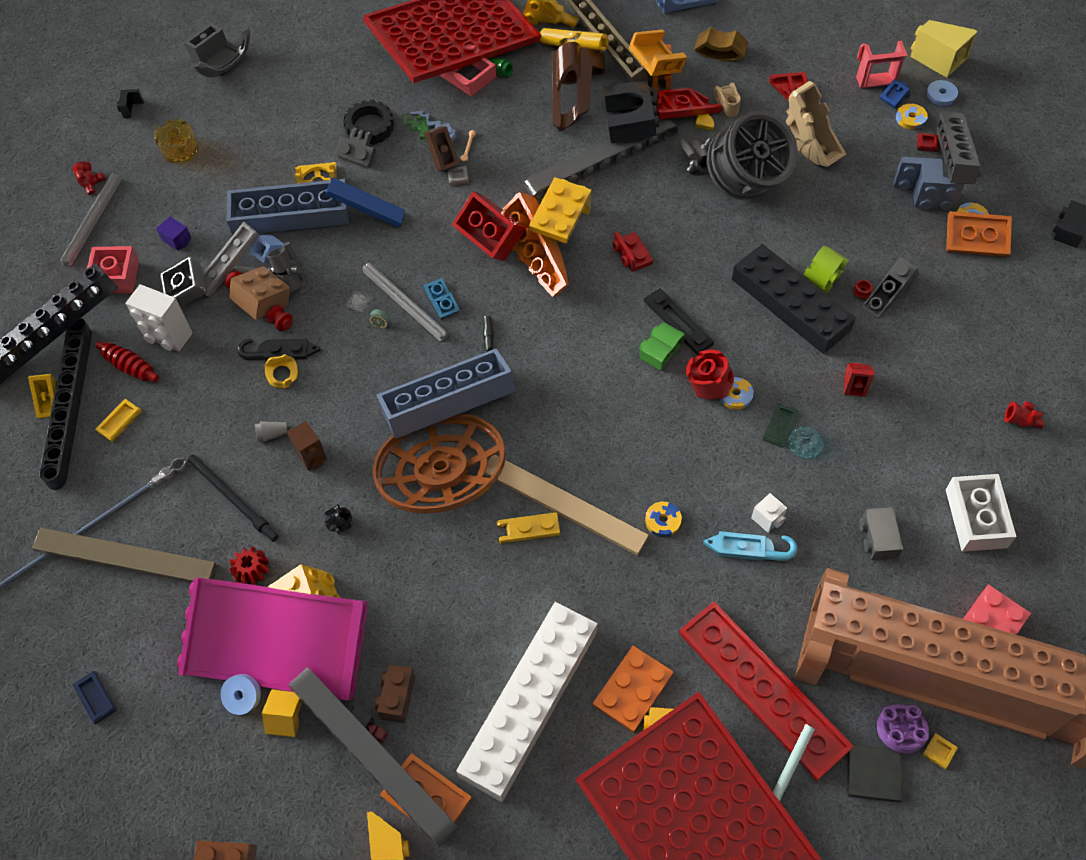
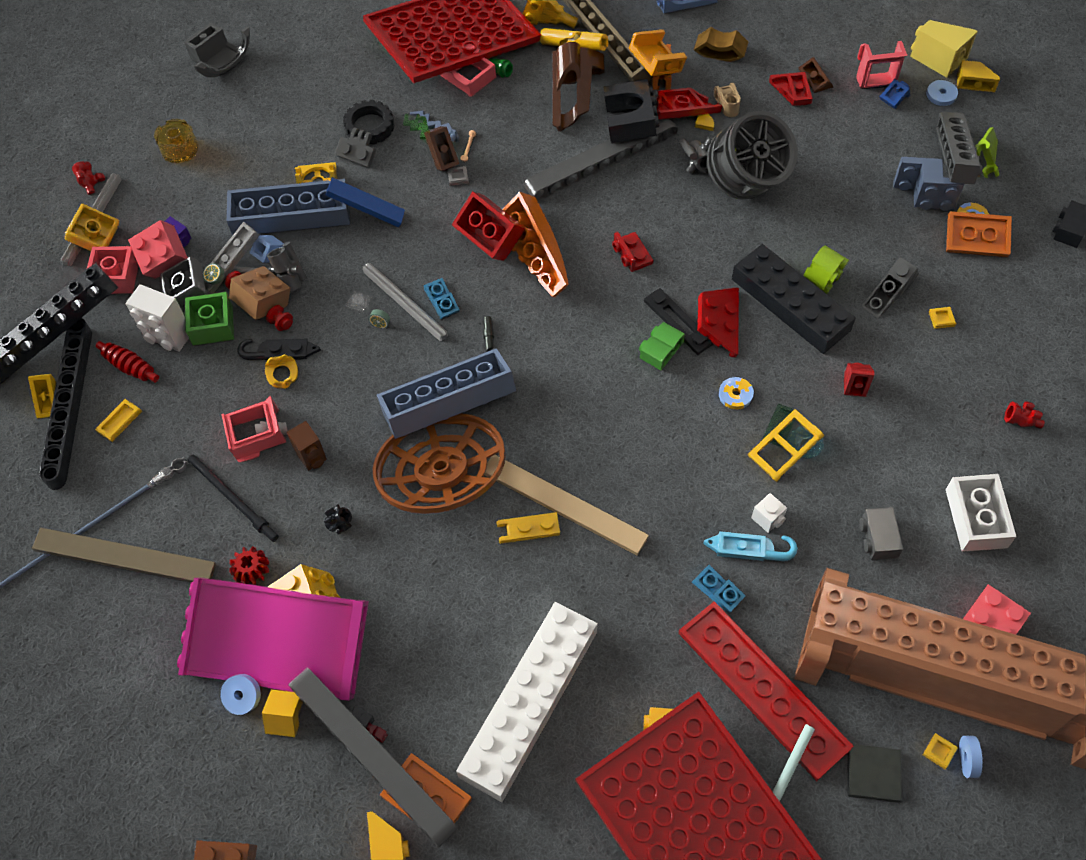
dark blue tile [72,671,117,724] -> none
black bracket [117,89,144,118] -> none
reddish brown brick [375,664,416,723] -> none
yellow bracket [529,177,591,244] -> none
orange plate [592,646,674,733] -> none
yellow piece [645,501,682,537] -> none
red brick [686,349,734,400] -> none
tan animal [786,81,846,167] -> none
red plate [853,280,873,299] -> none
medium lavender tile [877,704,929,754] -> none
yellow piece [896,104,928,130] -> none
red tile [917,133,938,152] -> none
none -> yellow brick [65,204,119,251]
none -> coral brick [128,220,188,279]
none -> bright green brick [185,292,234,346]
none -> sand green tile [203,263,224,285]
none -> coral piece [221,396,286,462]
none -> dark azure slope [692,565,745,613]
none -> red wing [697,288,739,357]
none -> yellow window [748,409,824,482]
none -> reddish brown slope [798,57,833,93]
none -> yellow tile [929,307,956,329]
none -> yellow slope [957,60,1000,92]
none -> light blue piece [959,736,982,778]
none -> lime flag [975,127,1000,178]

